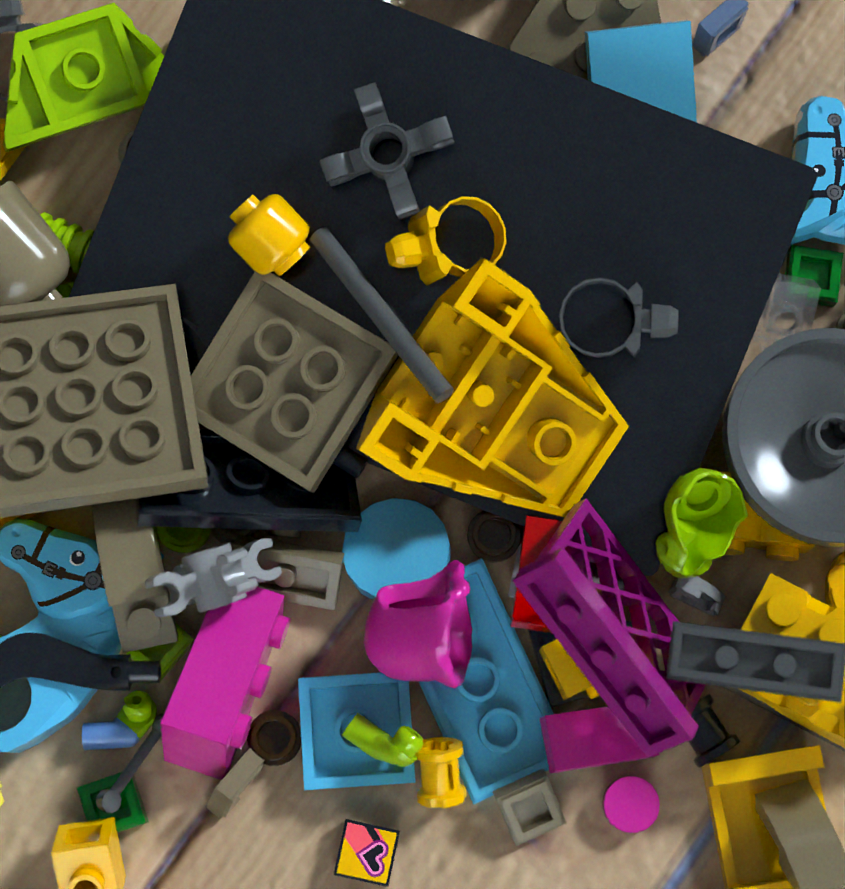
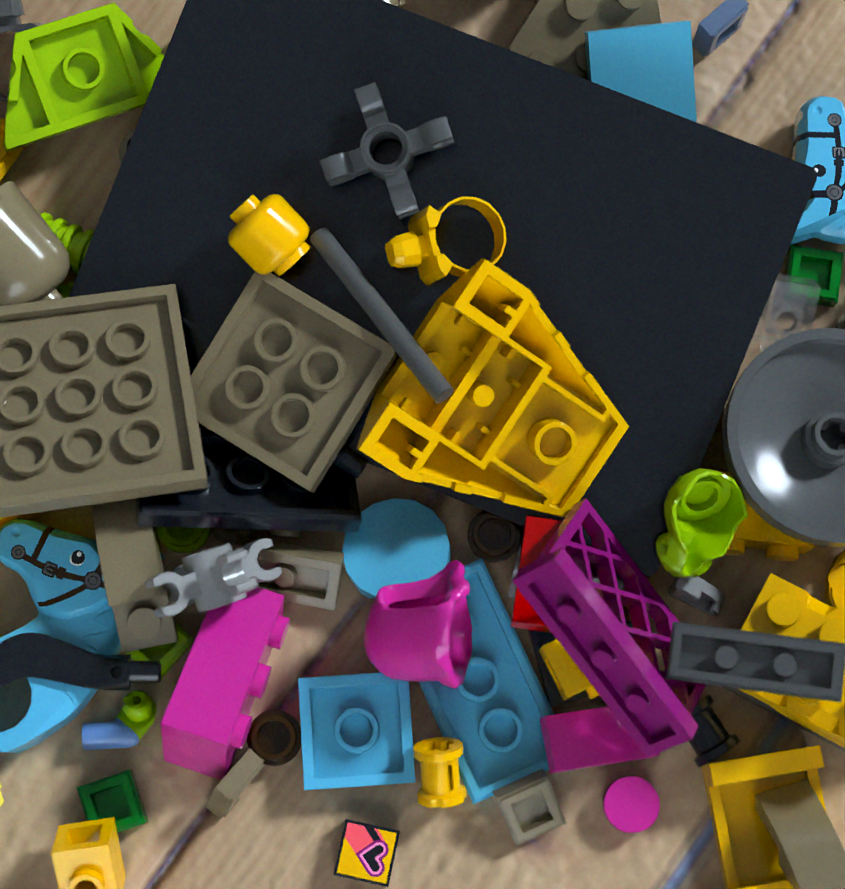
dark grey hinge [96,713,164,813] -> none
lime arm [342,712,423,767] -> none
dark grey piece [559,278,679,358] -> none

